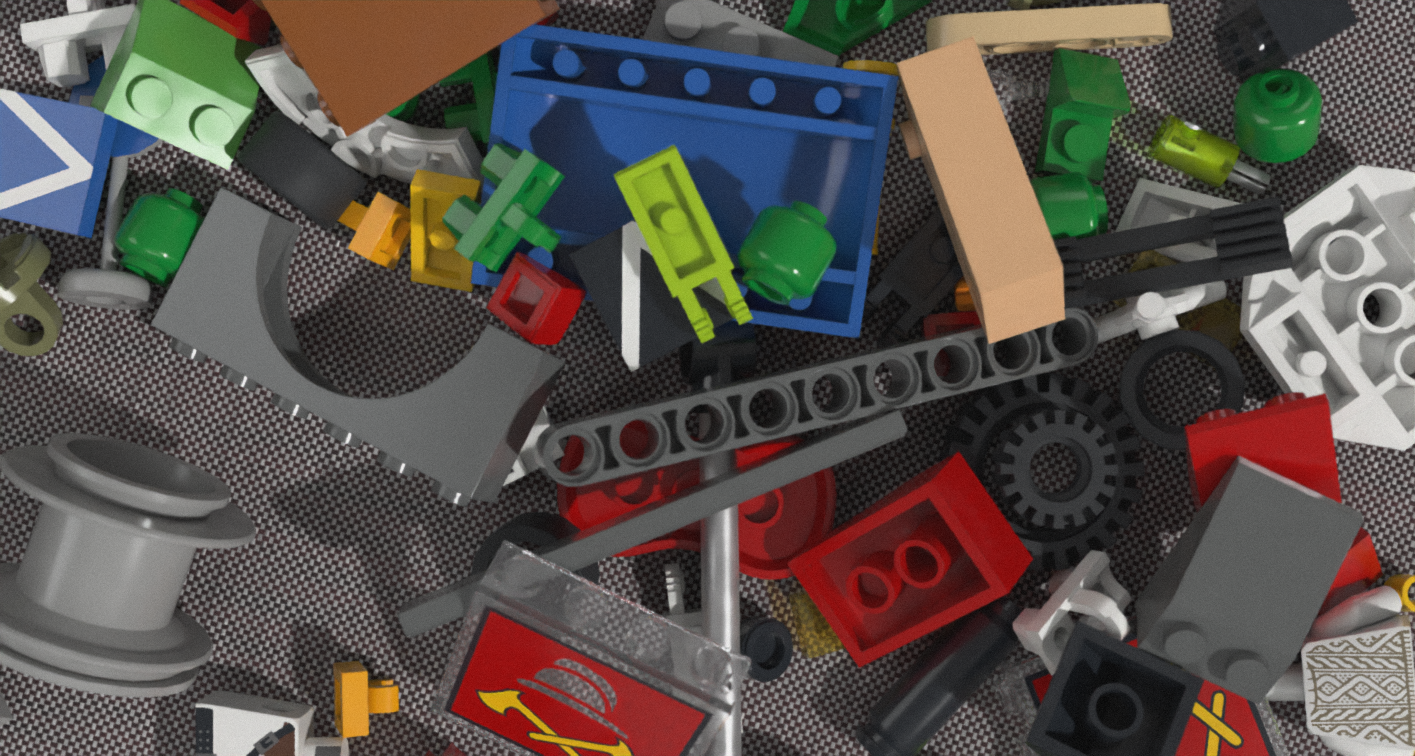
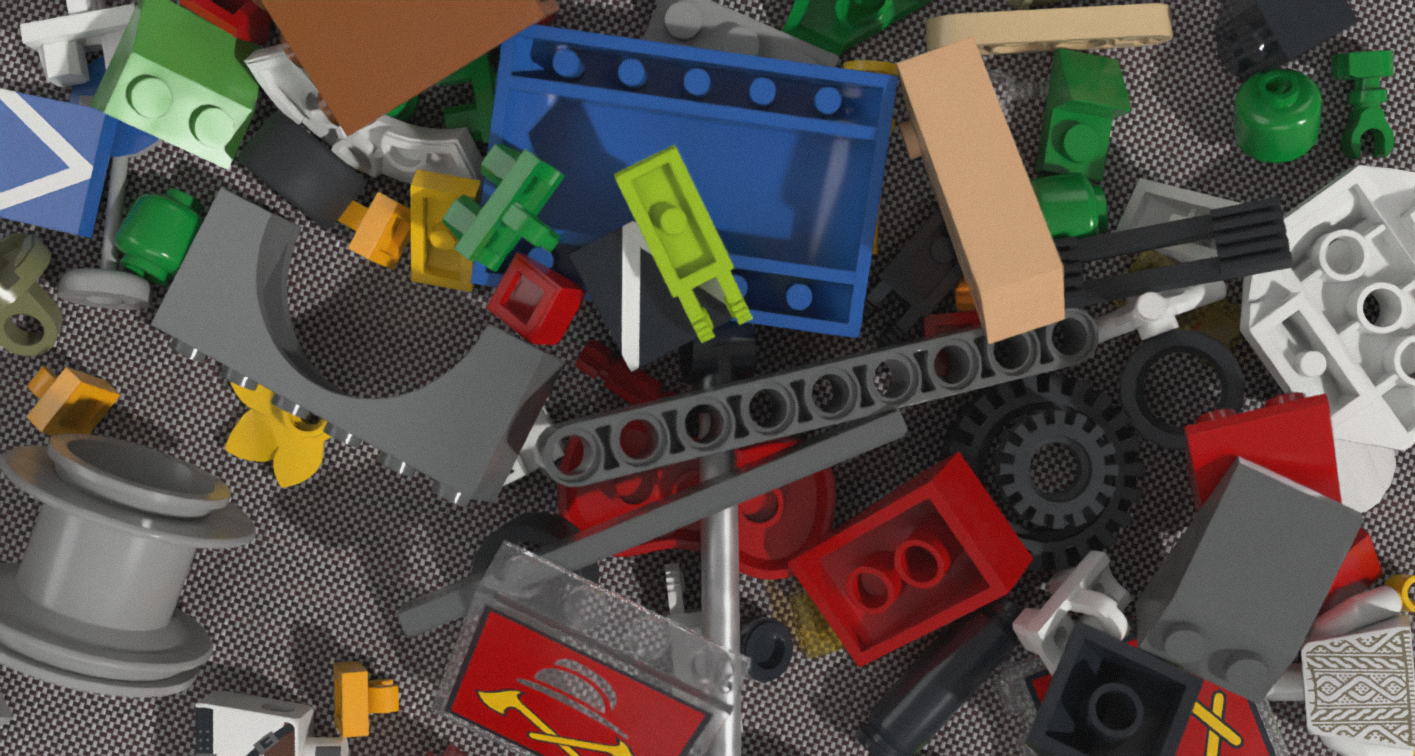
green head [737,201,837,305] -> none
clear neon green piece [1147,114,1270,194] -> none
none -> light orange tile [26,366,121,436]
none -> yellow plate [225,381,331,488]
none -> red axle [575,340,678,405]
none -> green piece [1331,50,1394,160]
none -> white sticker [1334,439,1396,513]

